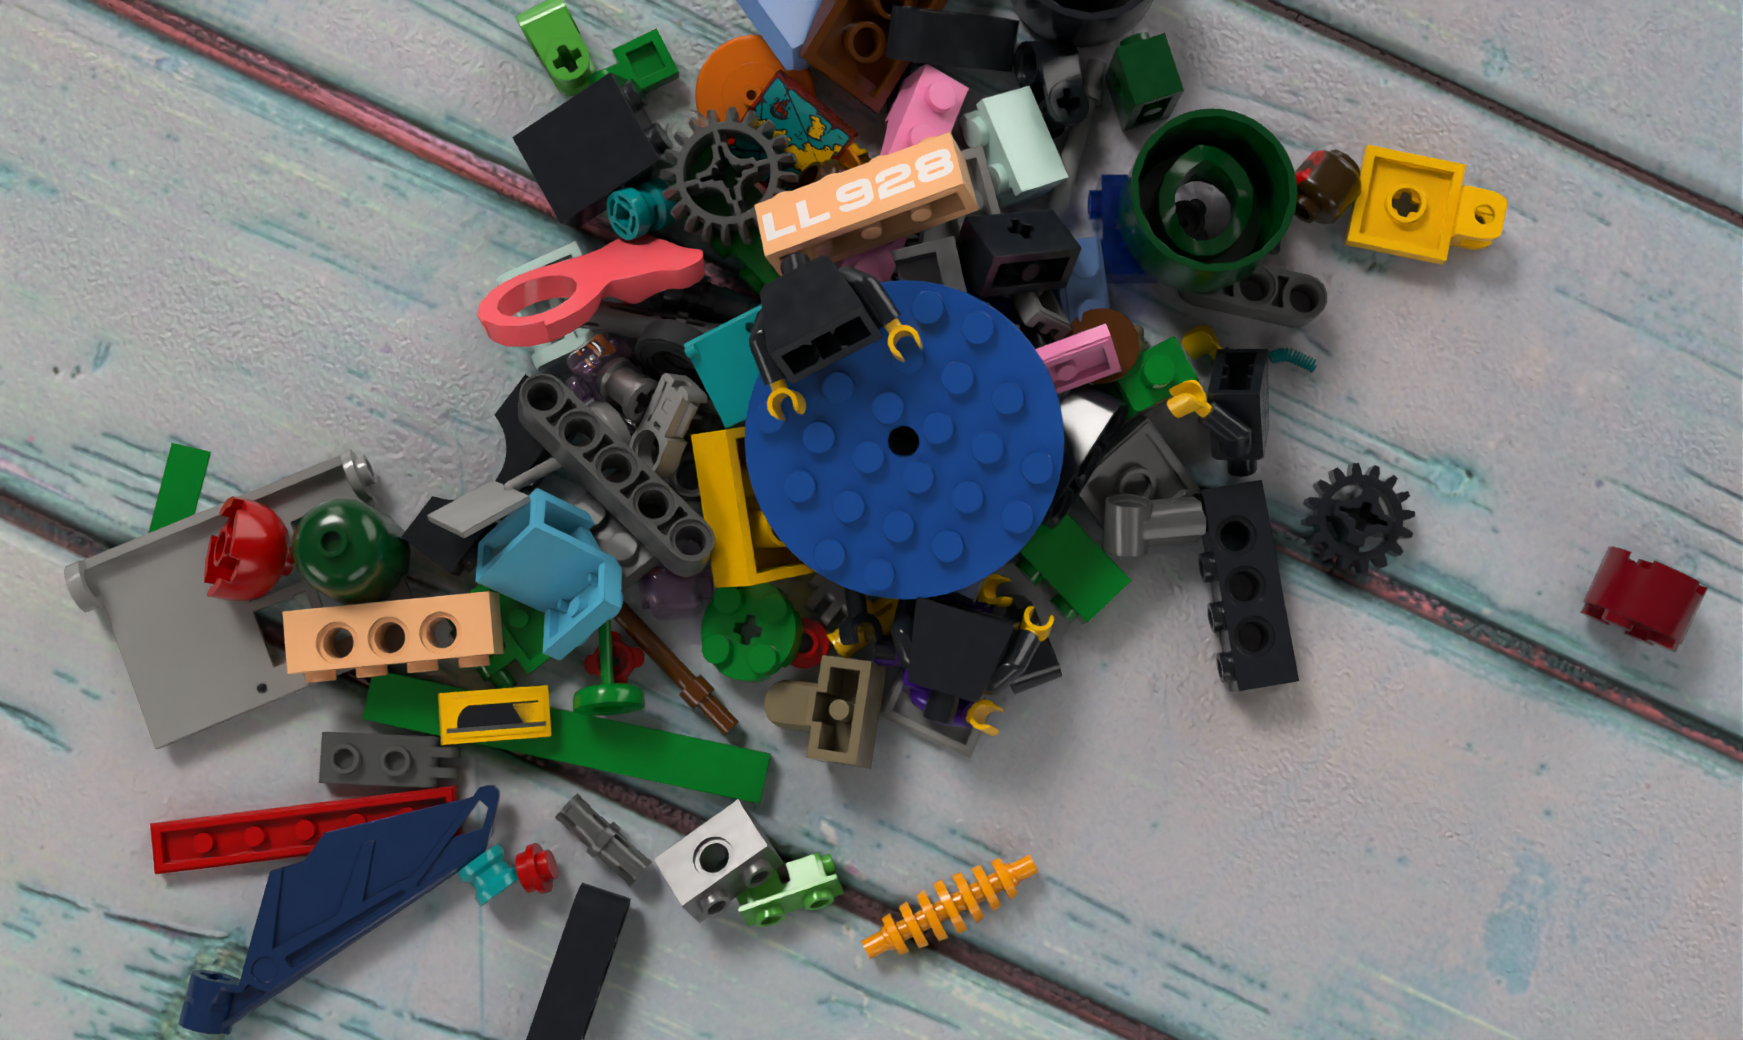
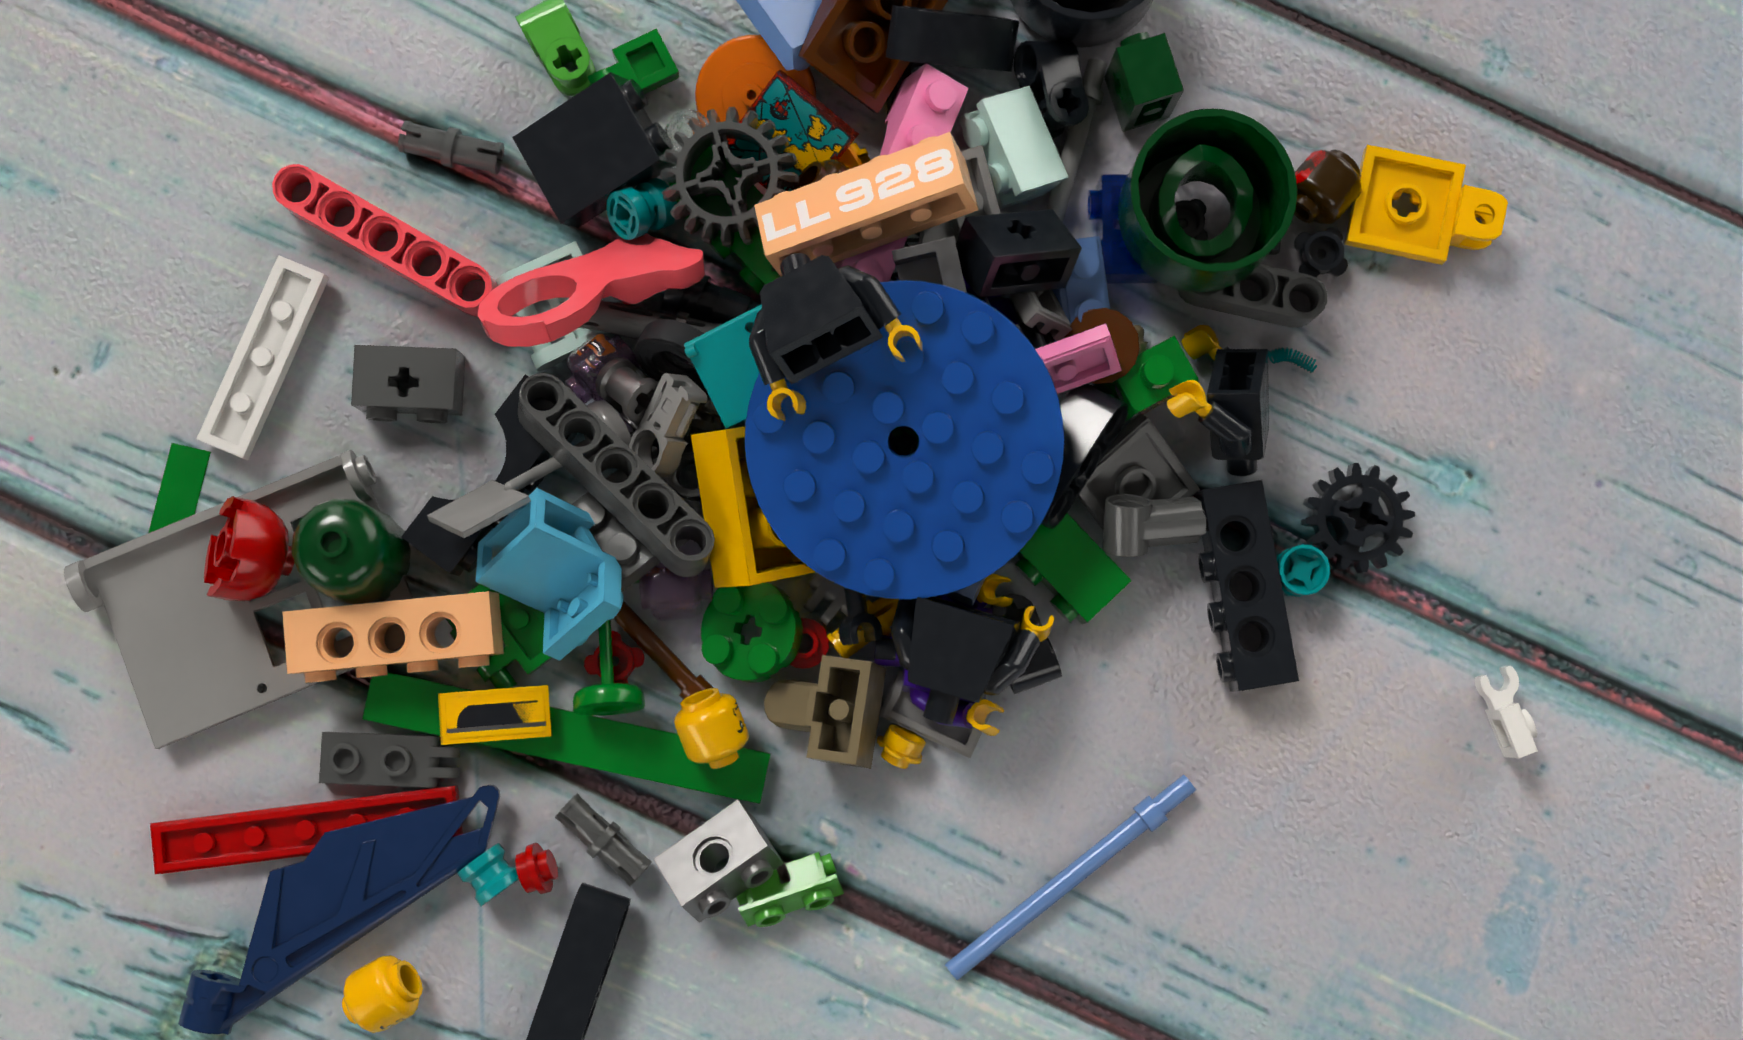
light orange piece [861,854,1038,959] -> none
dark red brick [1580,546,1708,652] -> none
none -> white plate [196,255,329,460]
none -> coral beam [272,164,498,317]
none -> yellow head [342,955,423,1033]
none -> dark grey brick [351,345,465,423]
none -> dark grey pin [398,121,504,175]
none -> yellow head [674,688,749,769]
none -> yellow plate [877,724,926,769]
none -> medium blue bar [945,774,1196,980]
none -> teal wheel [1276,544,1330,597]
none -> black plate [1294,228,1348,278]
none -> white plate [1475,666,1538,759]

